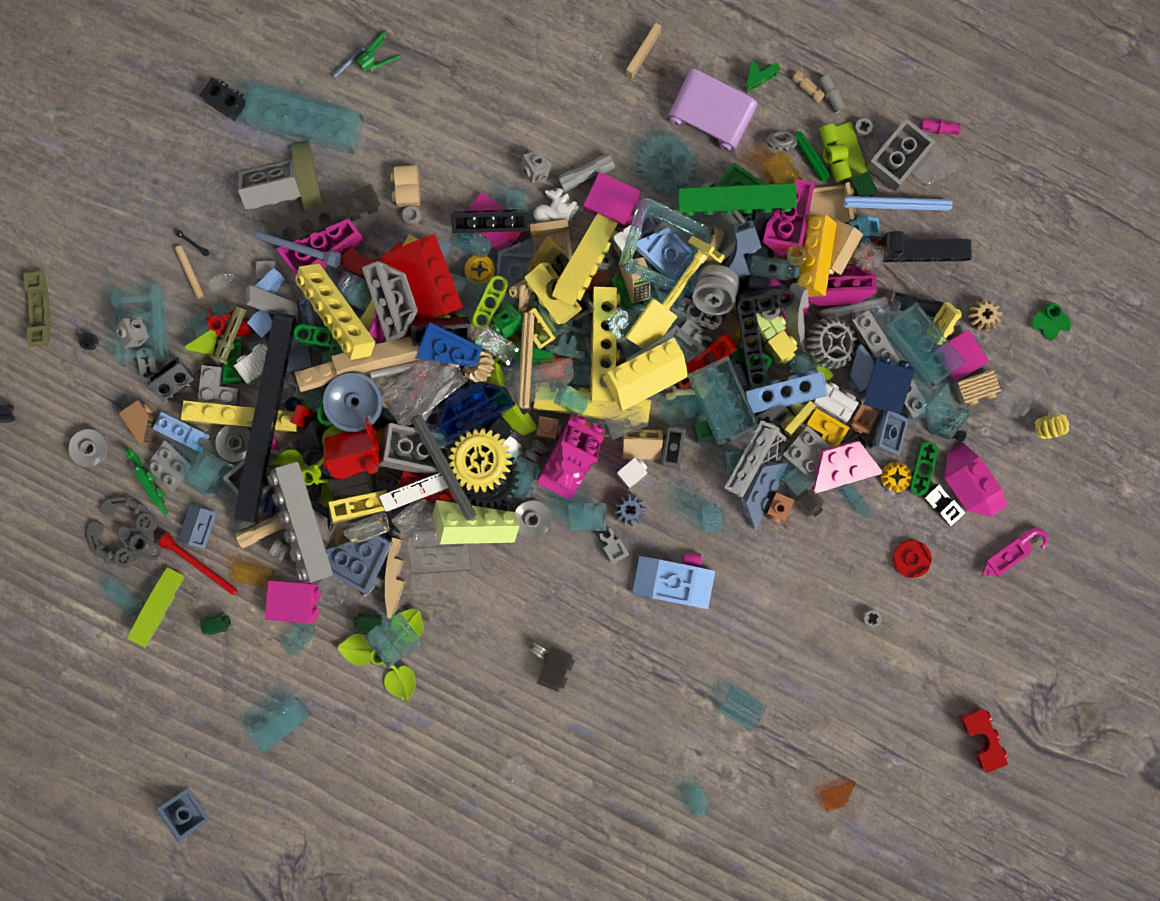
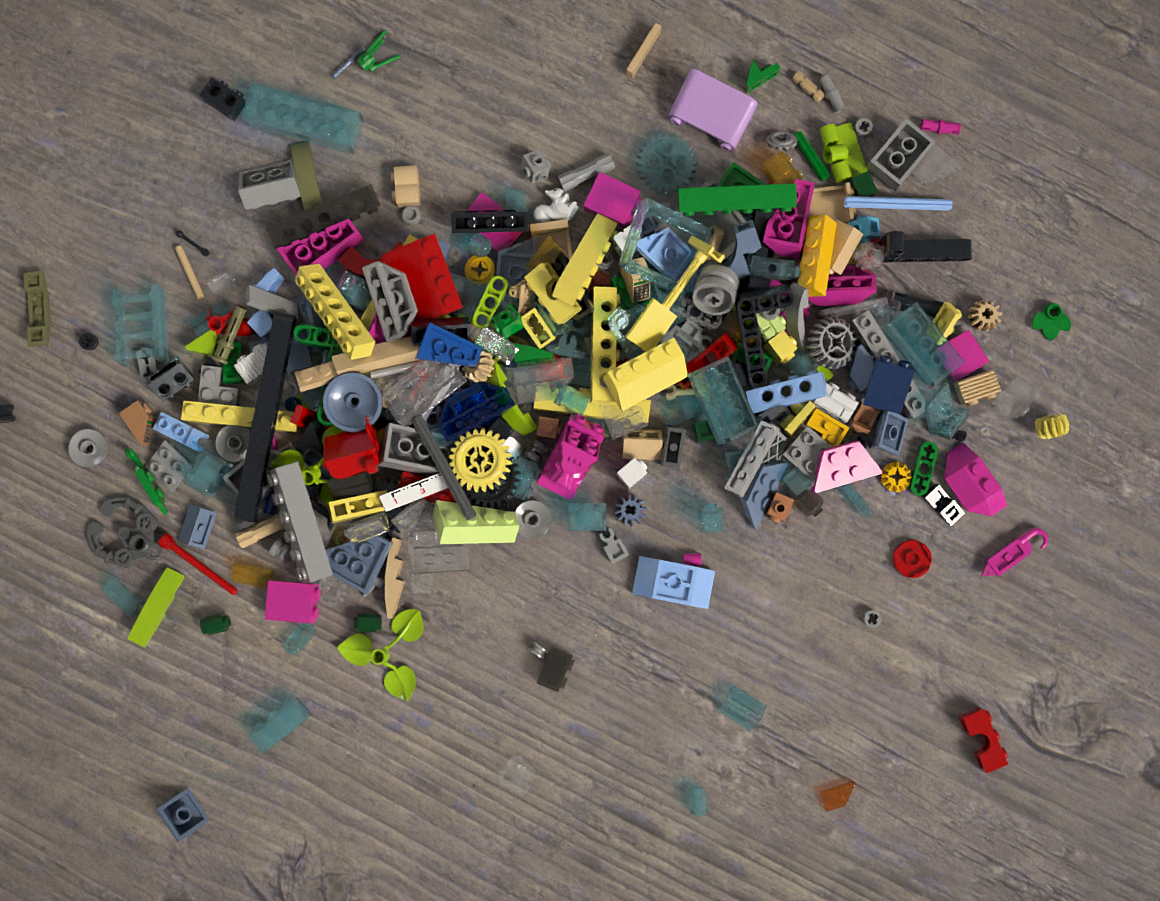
light grey brick [115,316,149,348] -> none
sand blue piece [253,231,341,268] -> none
light grey tile [256,261,277,281] -> none
clear light blue panel [364,613,423,668] -> none
tan axle [518,312,534,409] -> none
sand blue piece [626,337,667,362] -> none
clear yellow tile [787,245,807,266] -> none

